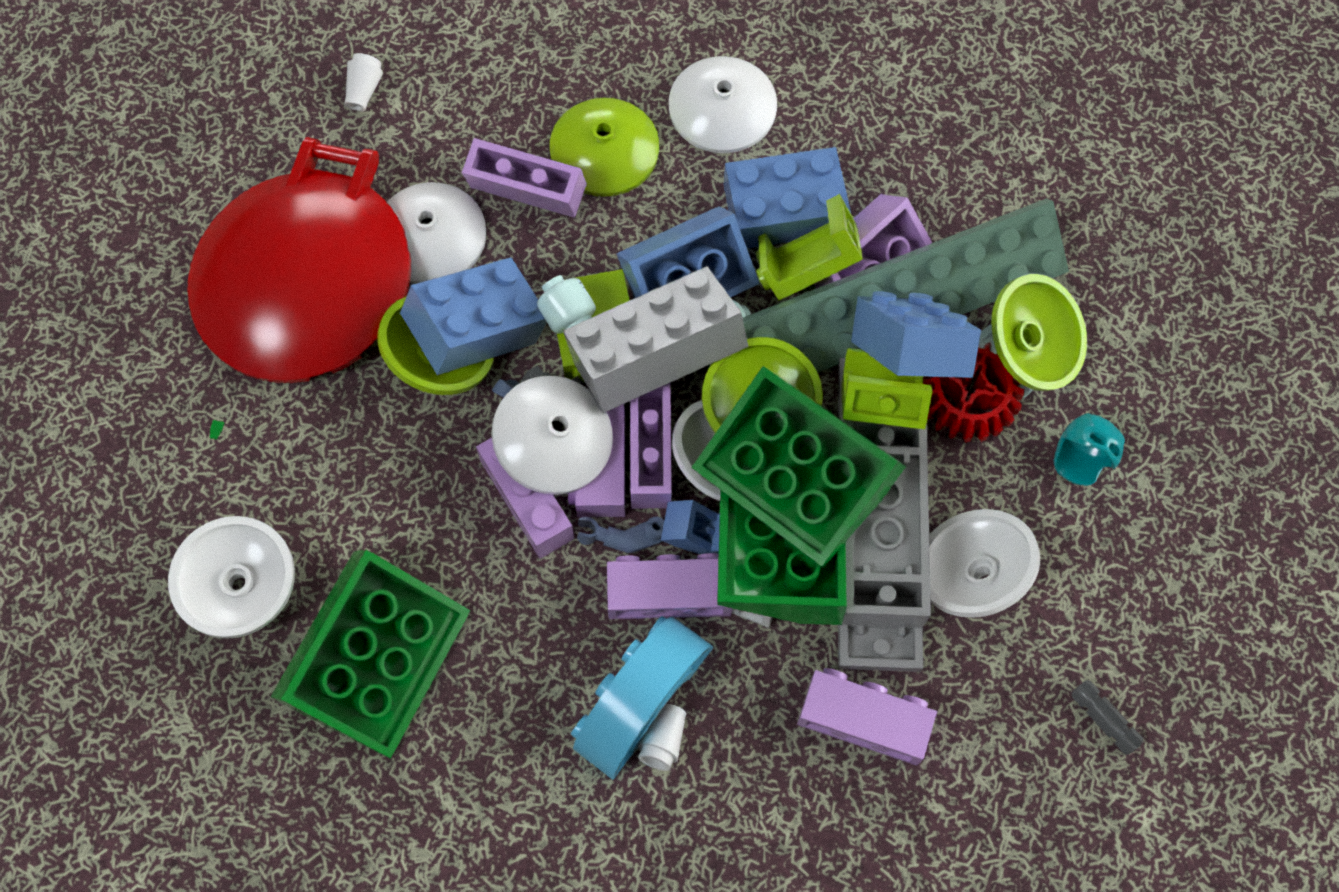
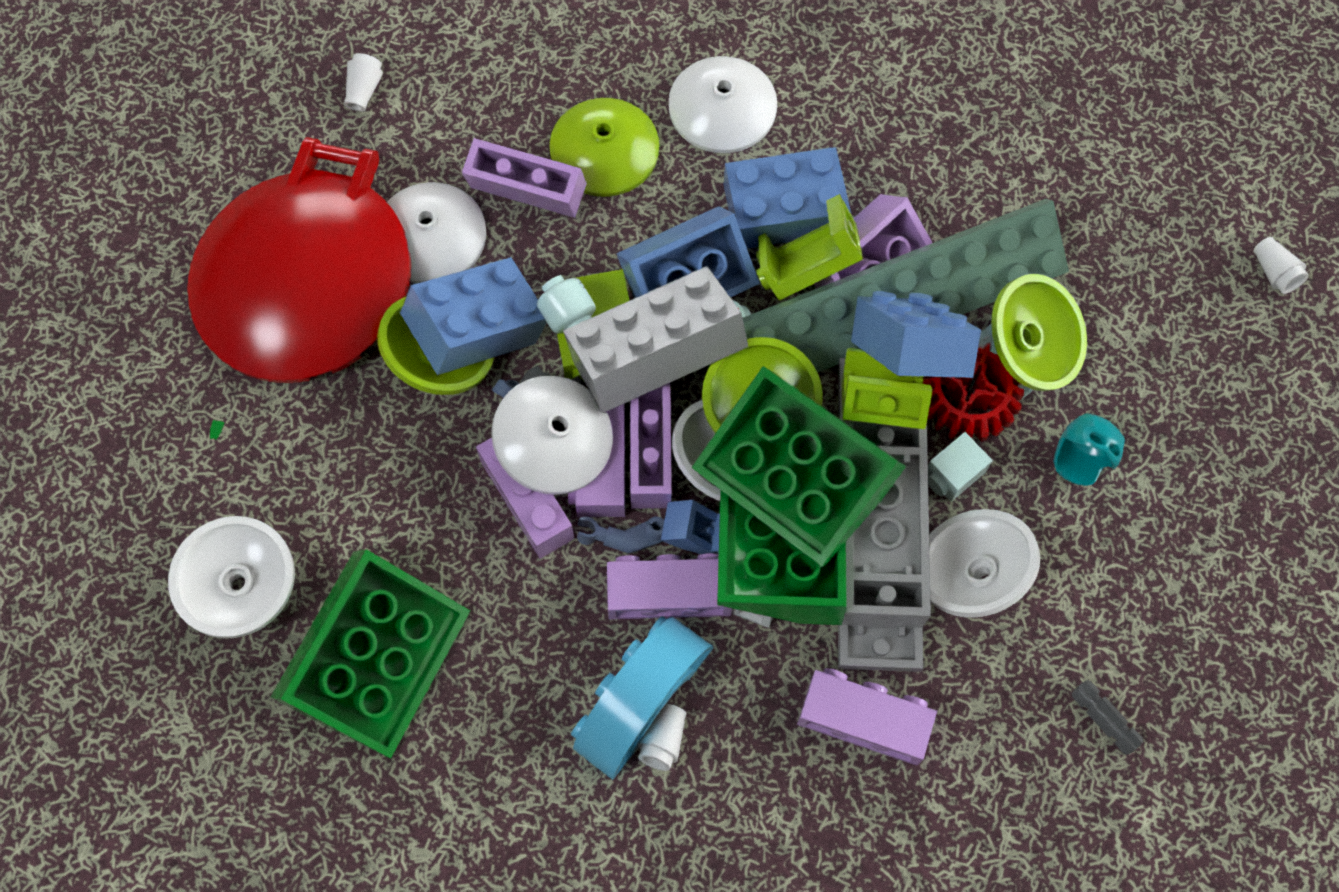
none -> light aqua brick [928,432,993,502]
none -> white cone [1253,237,1309,294]

